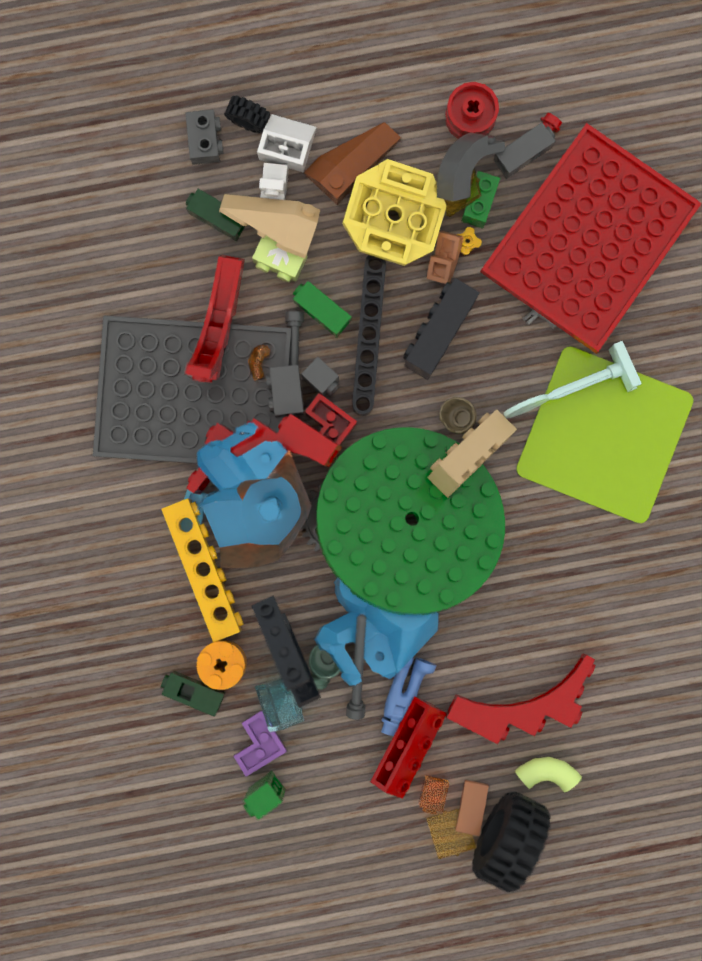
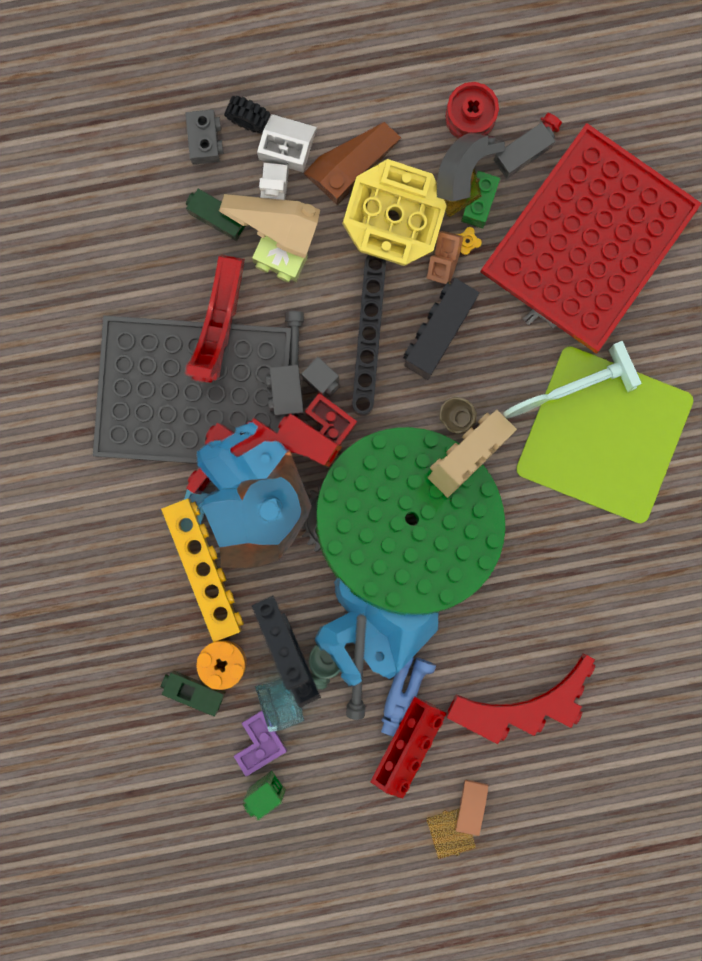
clear orange arm [248,345,270,380] -> none
green brick [293,281,352,338] -> none
clear orange brick [418,775,449,814] -> none
black tyre [472,792,551,892] -> none
yellowish green cylinder [515,757,582,792] -> none

